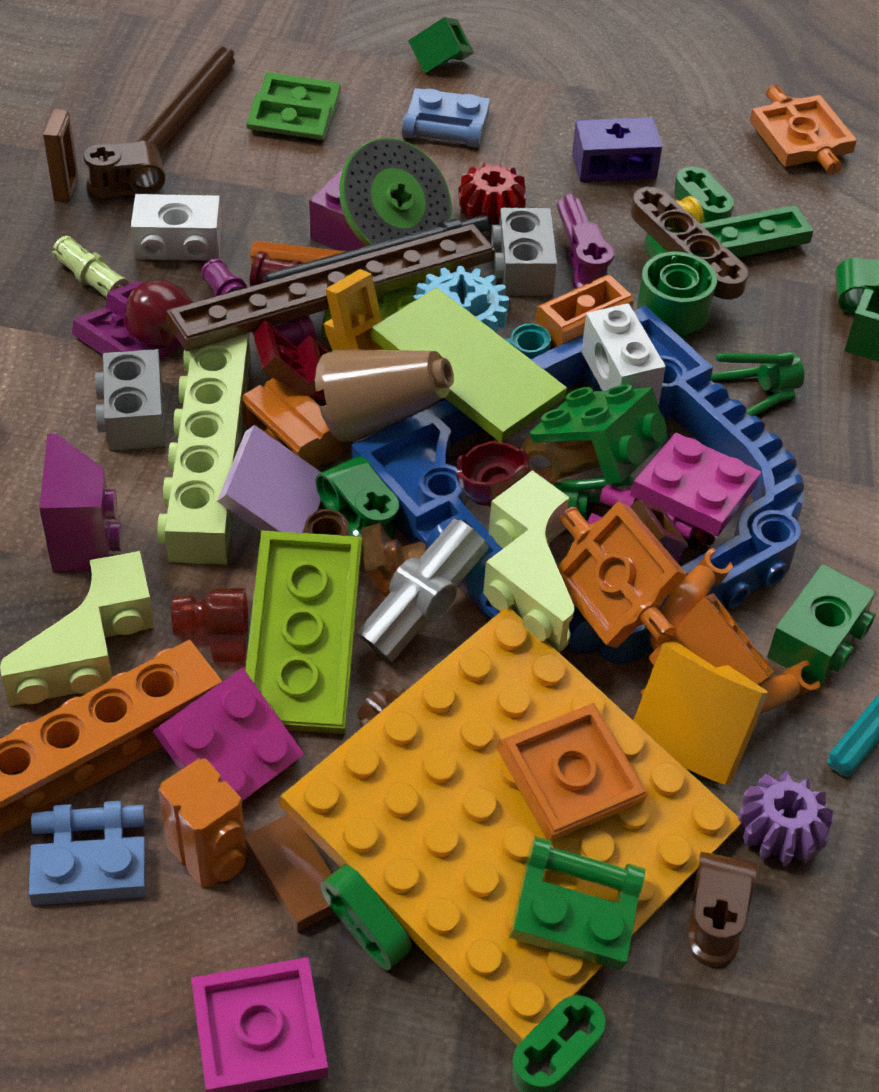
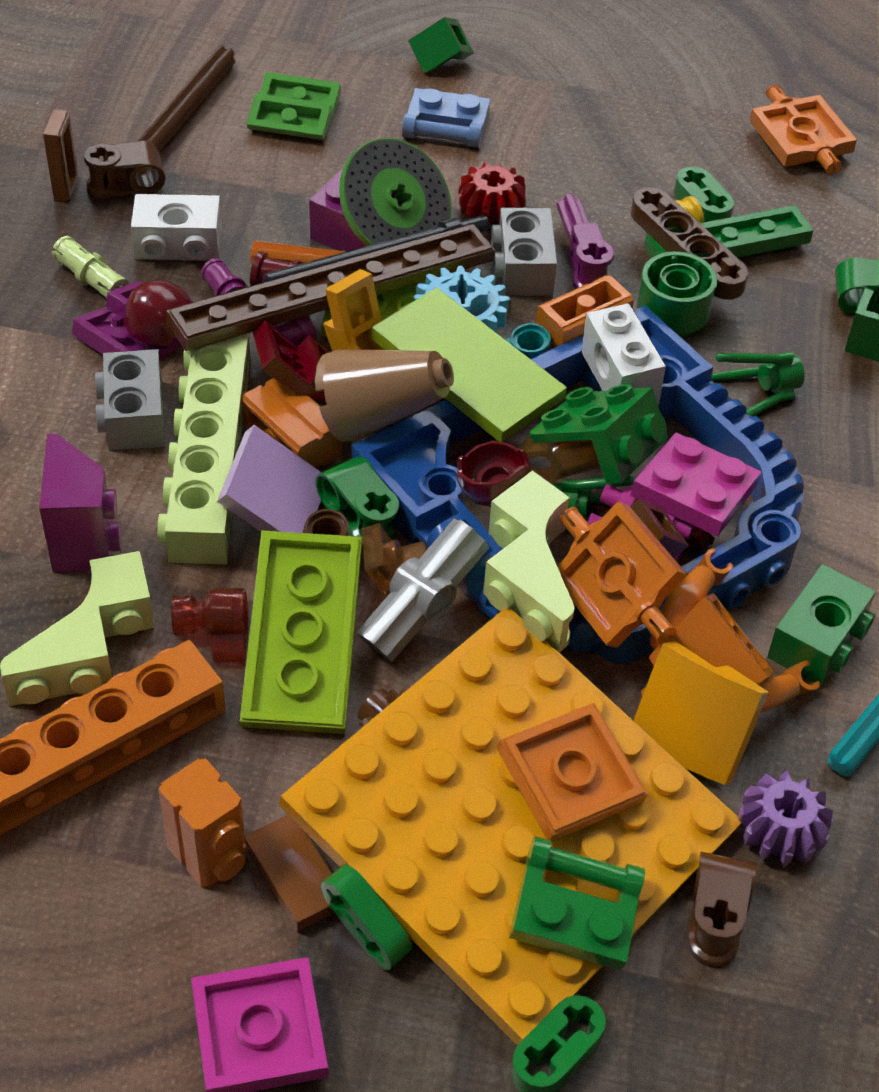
medium blue plate [29,801,146,906] -> none
dark pink plate [153,667,304,801] -> none
dark purple brick [572,117,662,182] -> none

